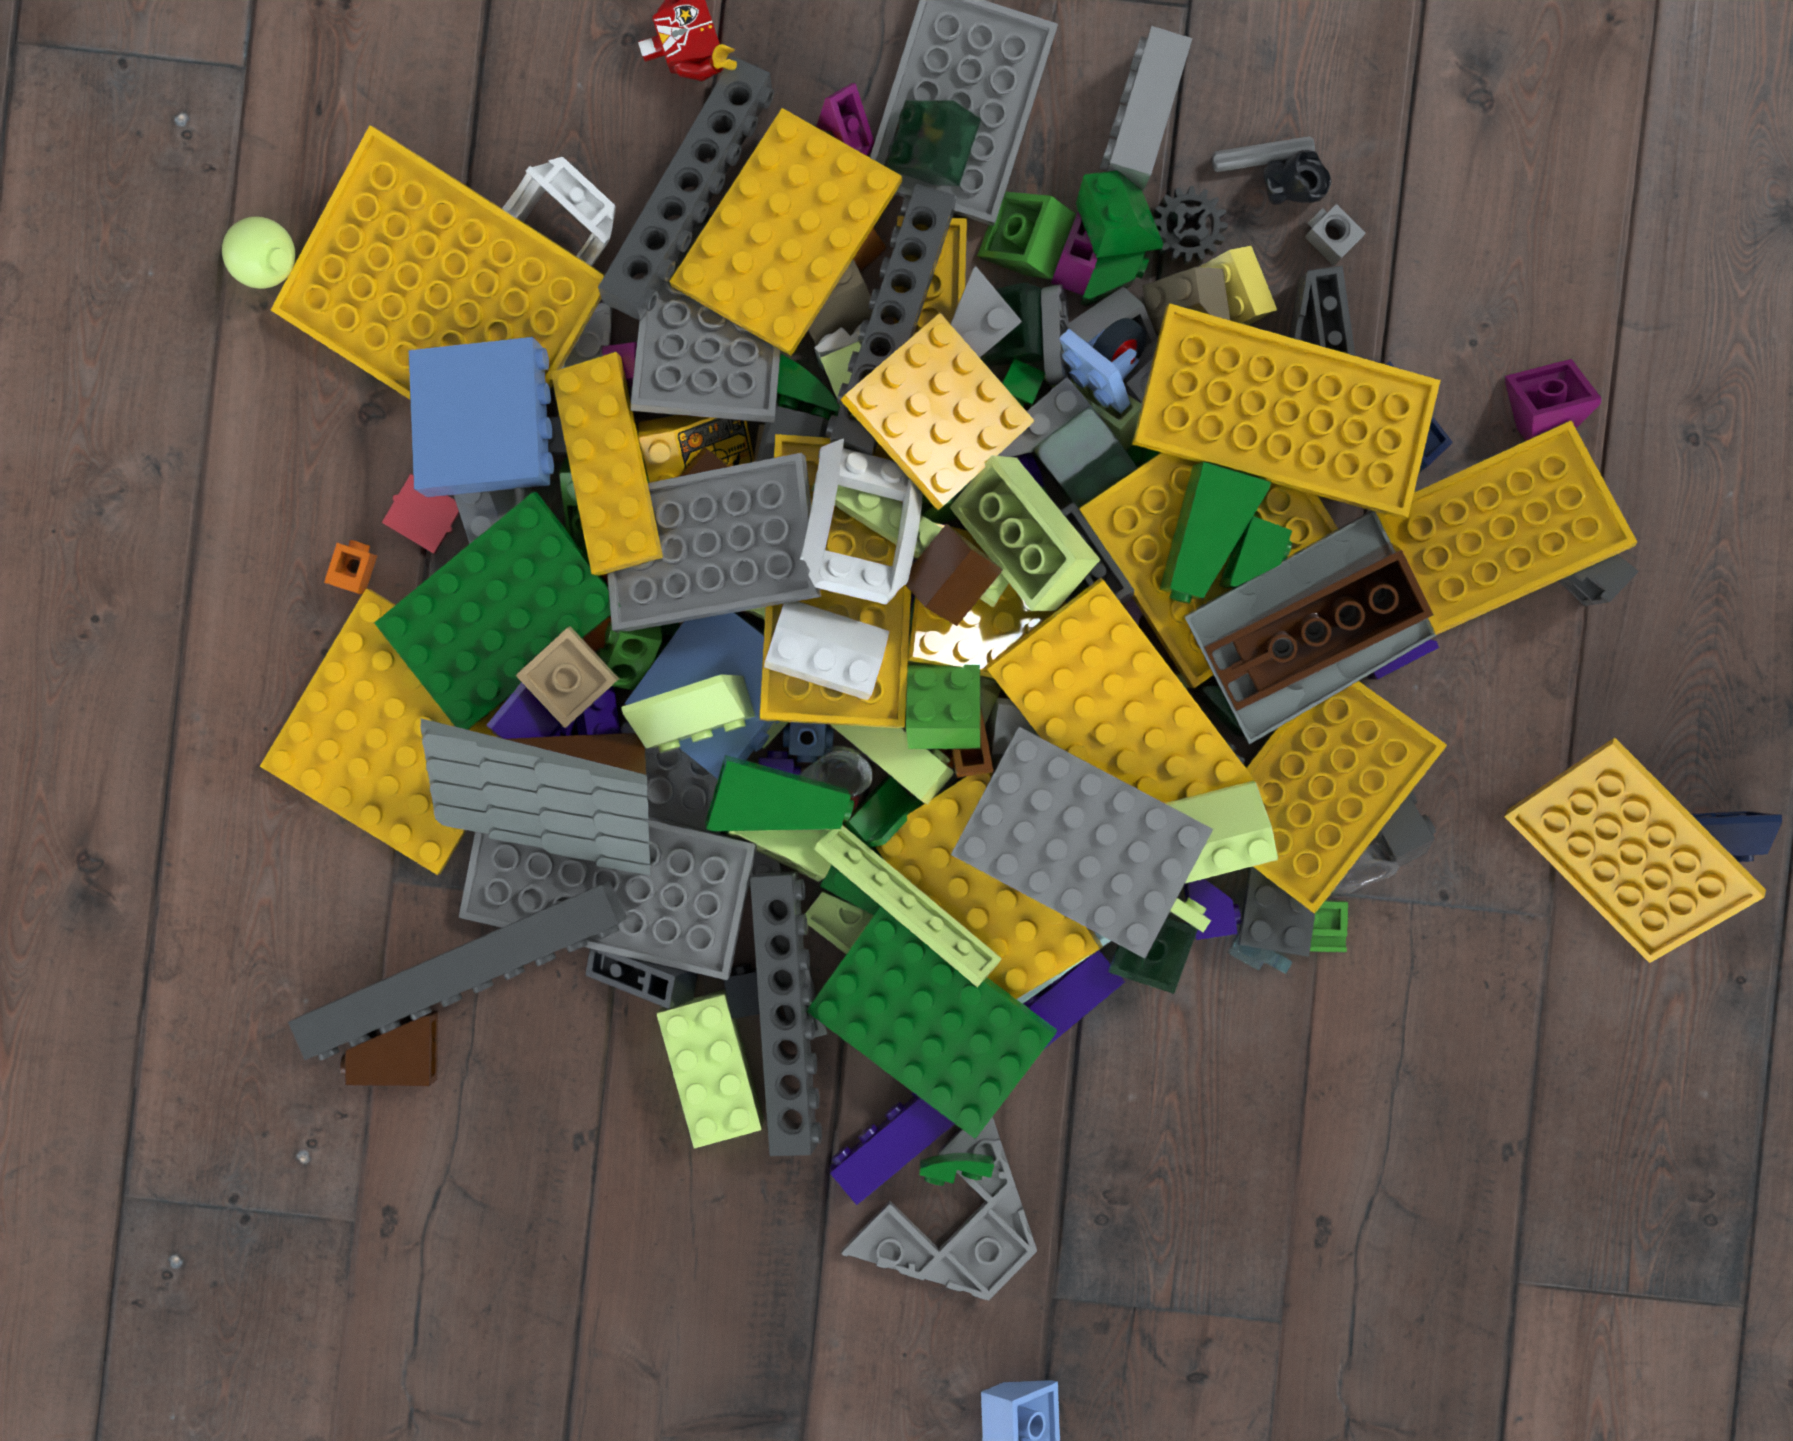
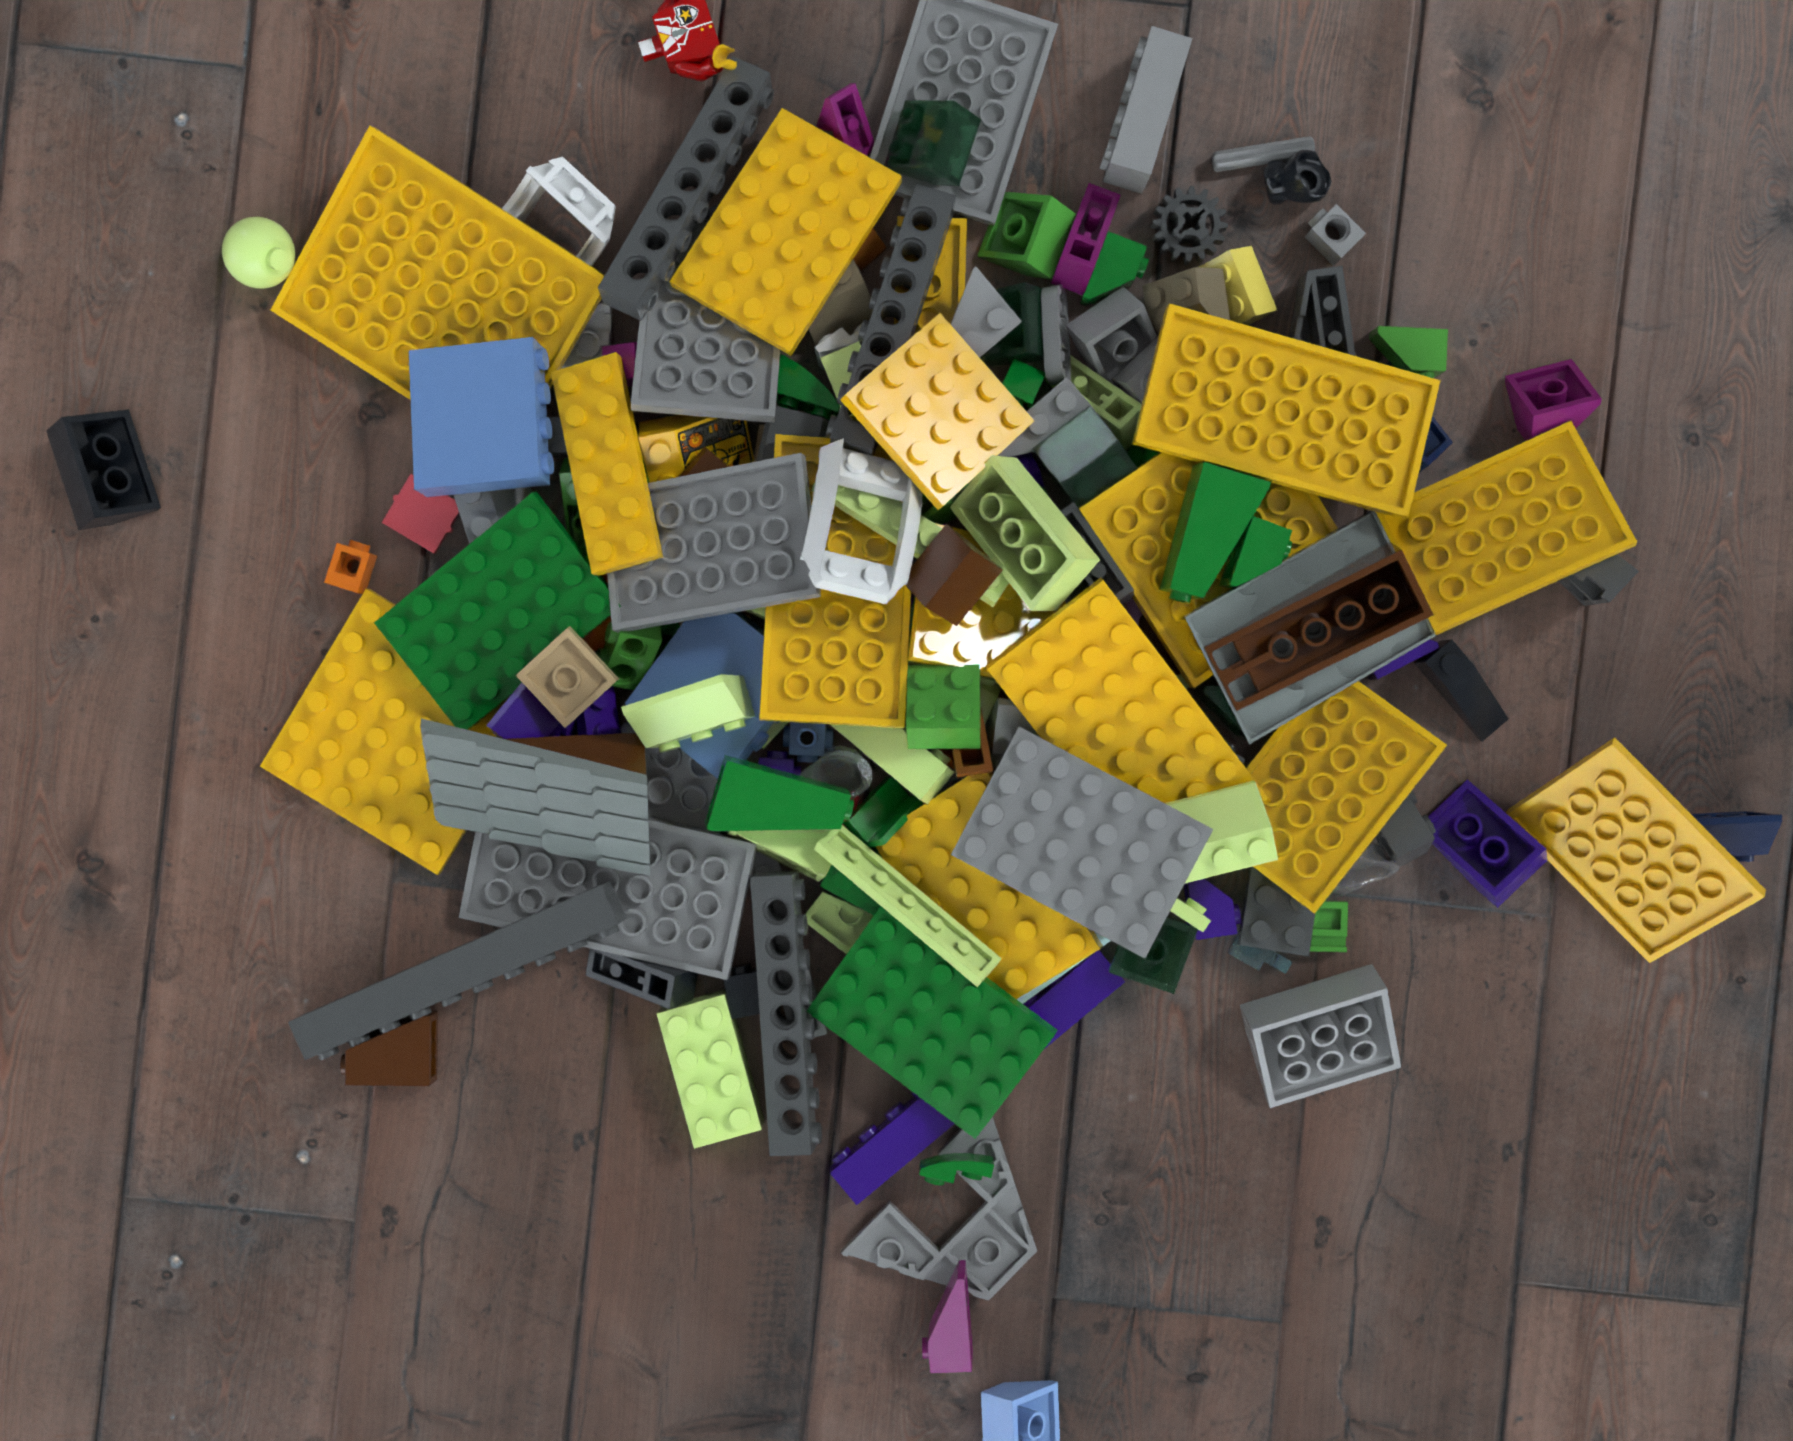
white slope [764,601,889,700] -> none
light blue plate [1059,318,1147,413] -> none
green slope [1075,170,1164,258] -> none
none -> black slope [46,409,161,530]
none -> magenta slope [922,1260,973,1373]
none -> light grey slope [1240,964,1401,1108]
none -> bright green slope [1369,326,1448,378]
none -> black slope [1414,639,1509,741]
none -> dark purple slope [1428,779,1548,908]

